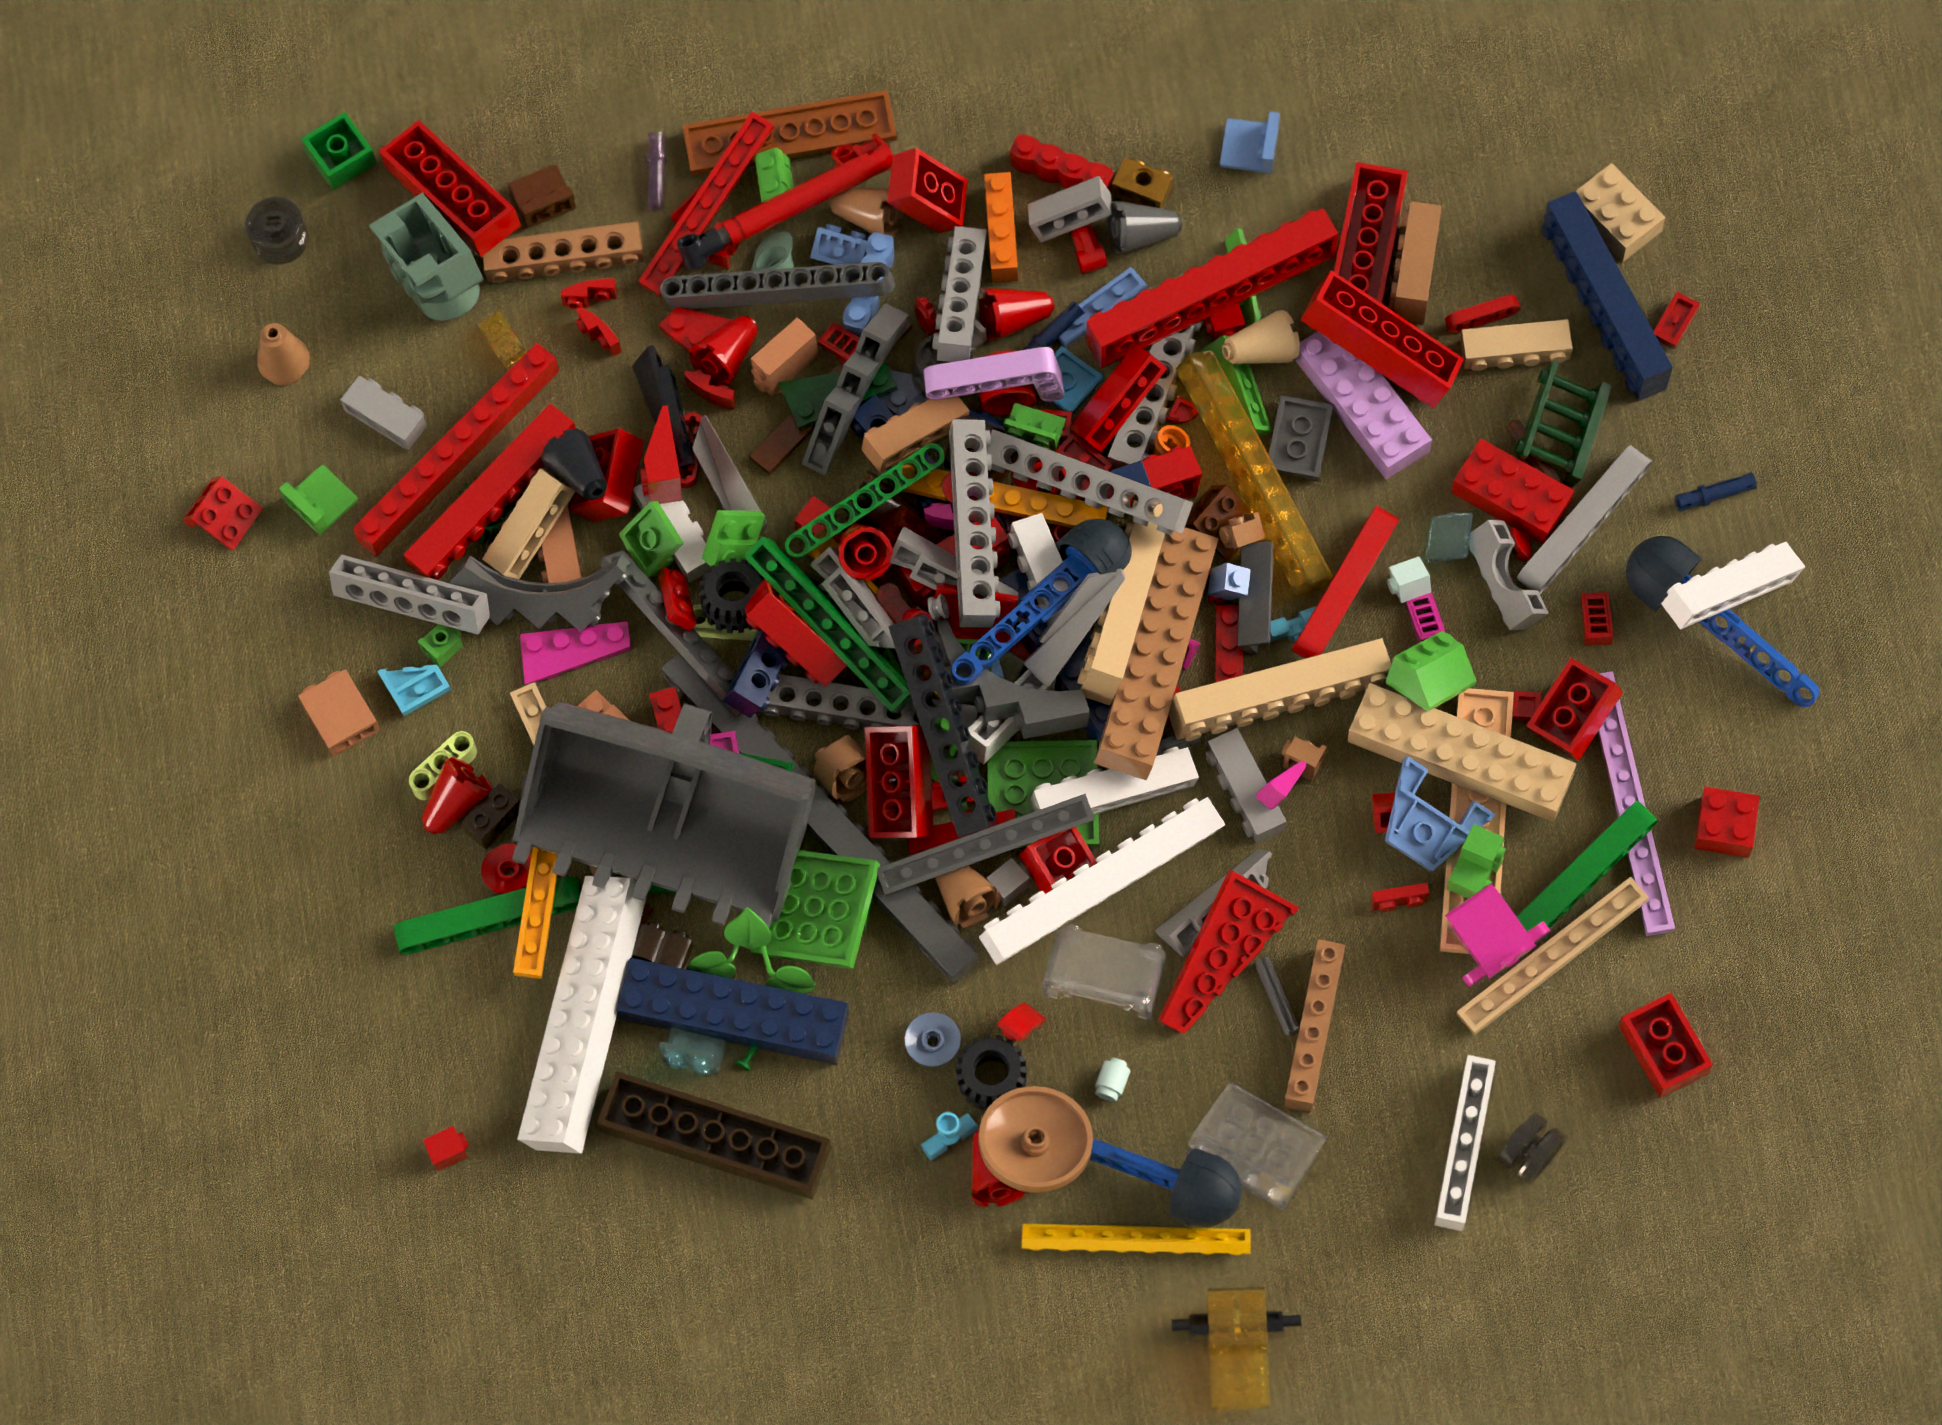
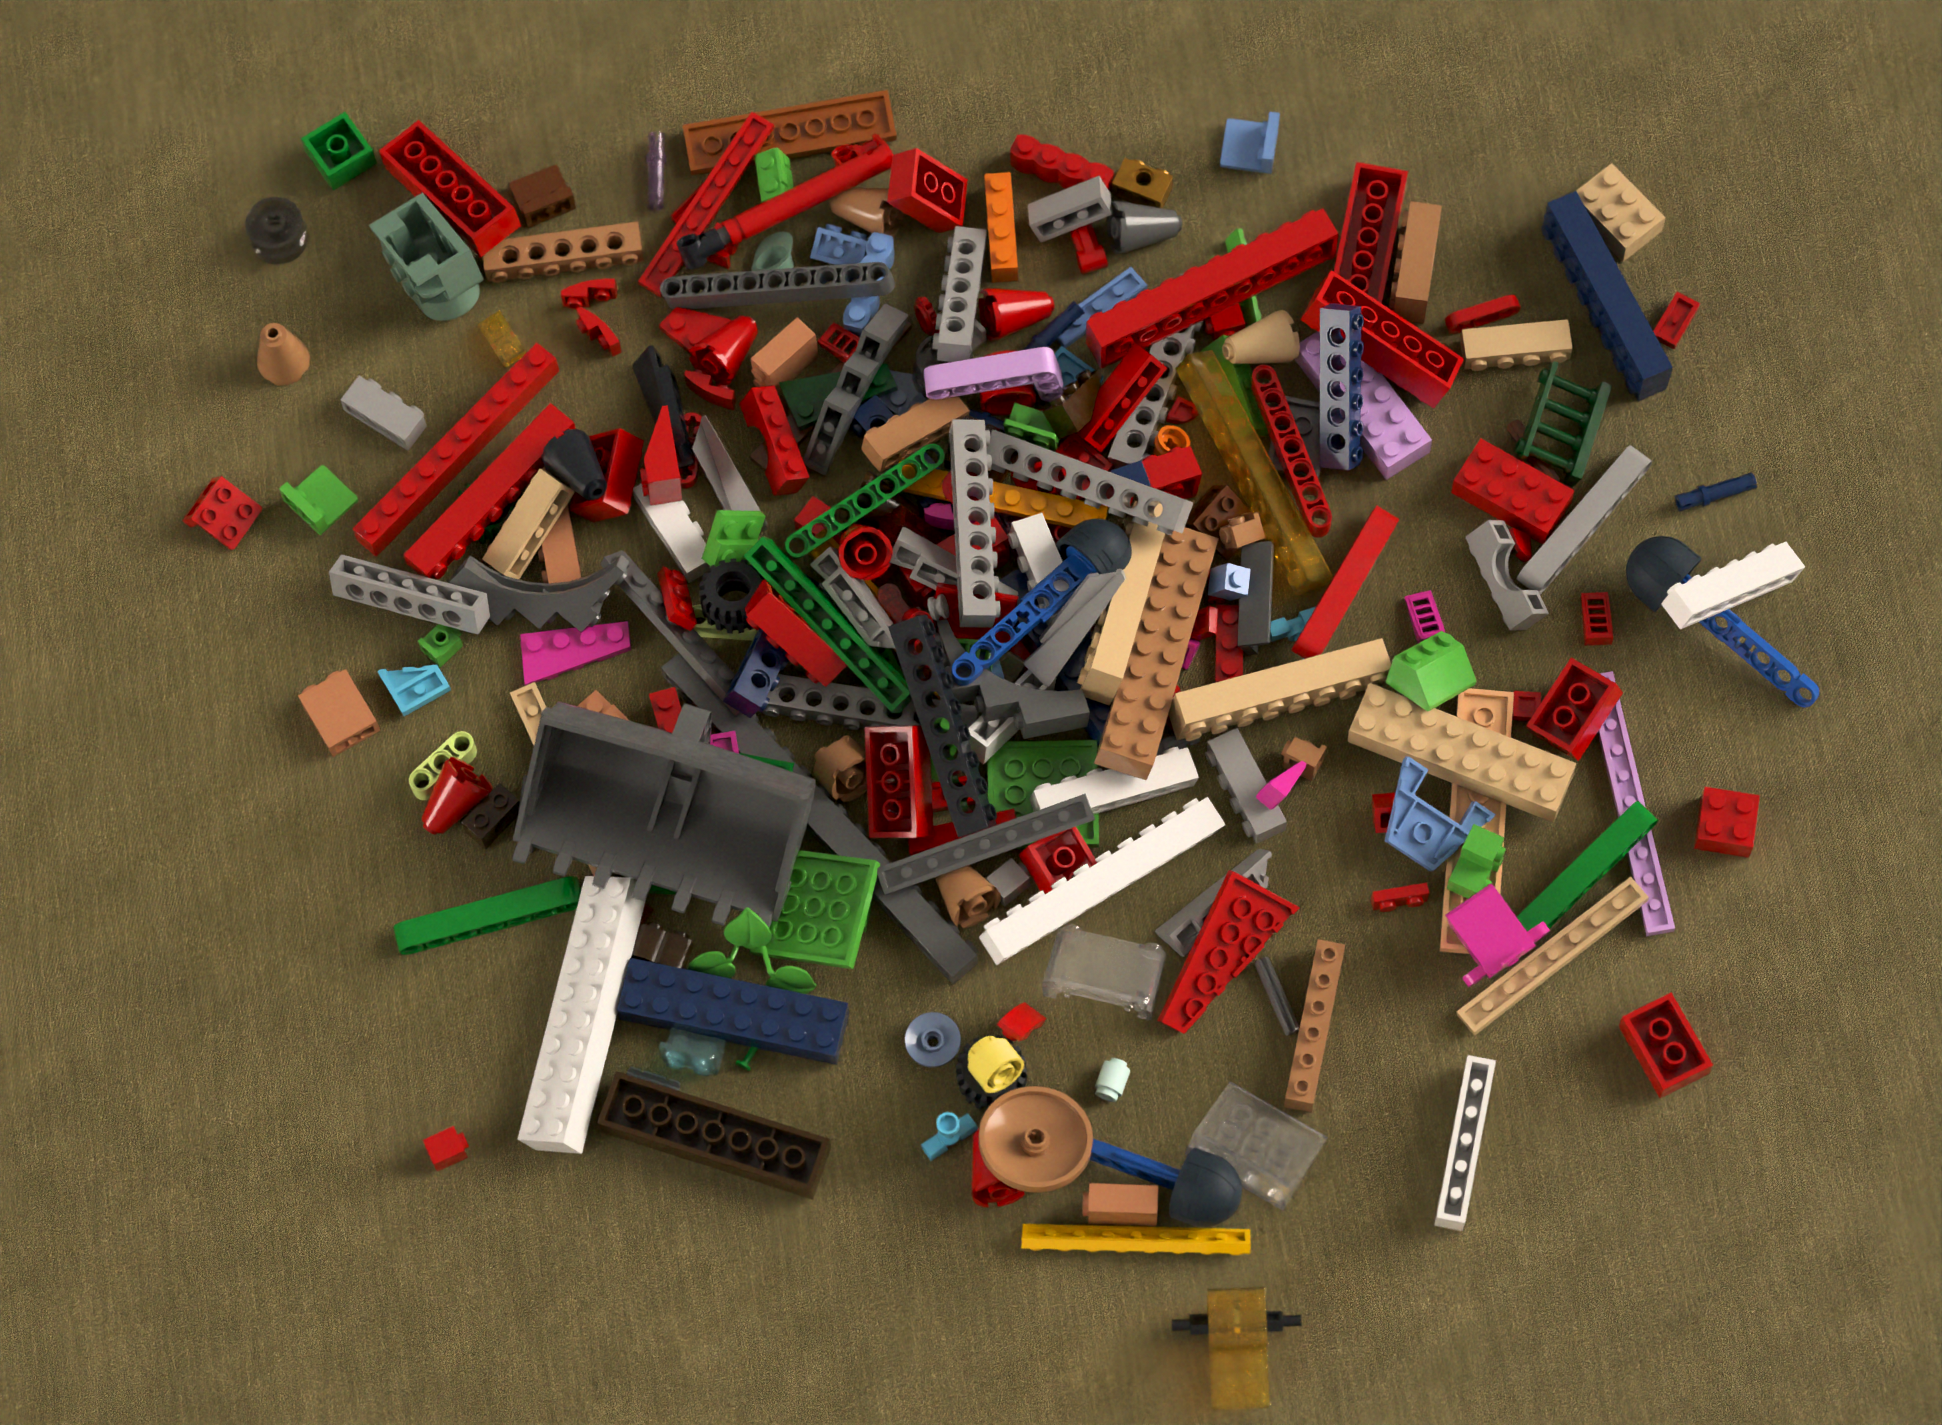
red dish [481,844,532,894] -> none
light orange plate [513,847,558,979] -> none
bright green plate [619,501,684,577] -> none
light aqua brick [1387,557,1431,603] -> none
clear light blue piece [1426,512,1473,562] -> none
clear smoke wheel [1497,1112,1568,1185] -> none
none -> dark grey axle [627,1067,680,1091]
none -> red arch [739,385,810,496]
none -> light yellow piece [968,1036,1024,1093]
none -> dark brown slope [1043,368,1103,439]
none -> nougat brick [1083,1183,1158,1227]
none -> red plate [1191,606,1218,641]
none -> red beam [1251,365,1332,538]
none -> dark blue brick [1320,303,1364,470]

